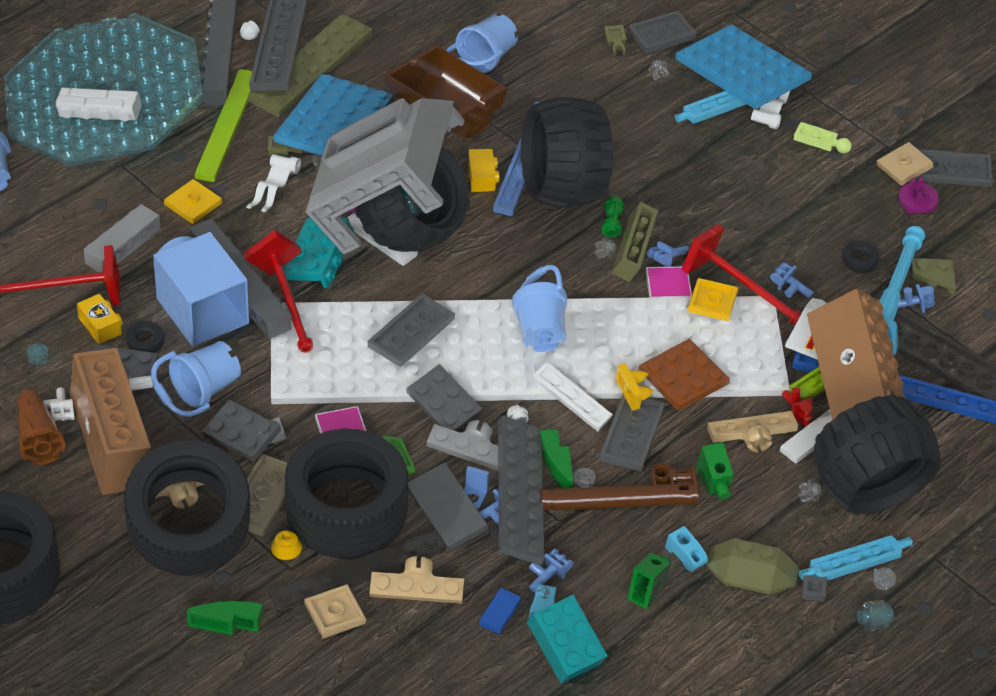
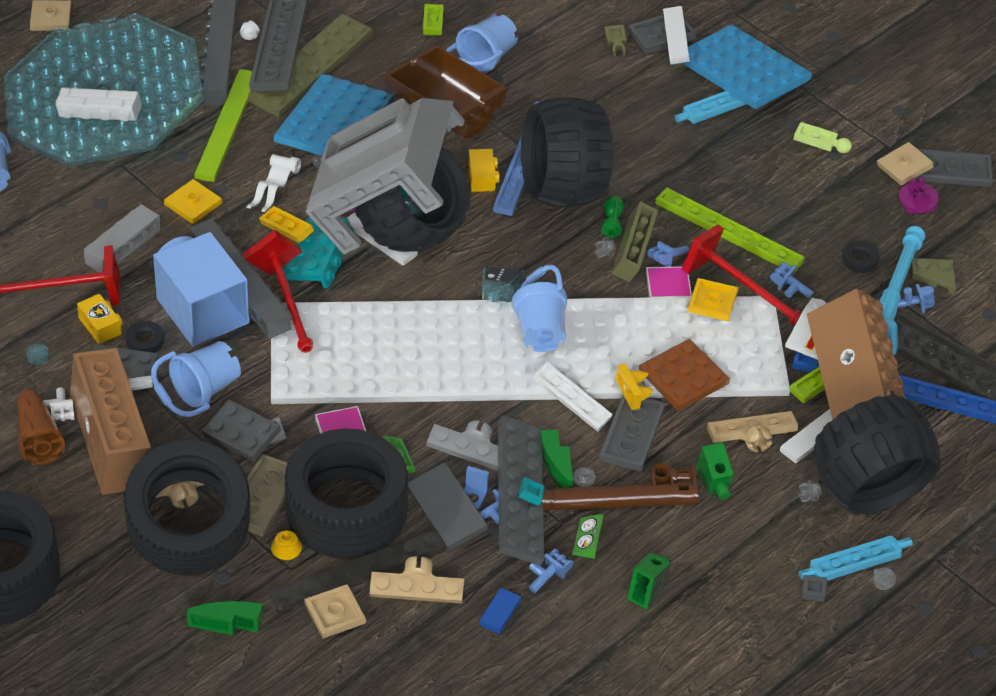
olive plate [268,136,302,156] -> none
dark grey plate [367,293,455,368] -> none
dark grey plate [406,364,482,432] -> none
white plate [507,405,529,423] -> none
teal brick [527,595,607,684] -> none
medium azure leg [529,584,557,619] -> none
clear plate [649,60,669,81] -> none
medium azure leg [665,526,708,572] -> none
olive wedge [706,538,800,595] -> none
white flag [751,91,790,130] -> none
red arm [782,387,813,427] -> none
clear light blue head [857,600,894,631] -> none
none -> tan plate [30,0,72,31]
none -> yellow plate [259,206,314,243]
none -> lime plate [423,4,444,35]
none -> clear light blue torso [482,266,524,302]
none -> teal tile [518,477,544,506]
none -> slope [572,514,604,559]
none -> lime tile [655,187,805,274]
none -> white tile [663,6,690,64]

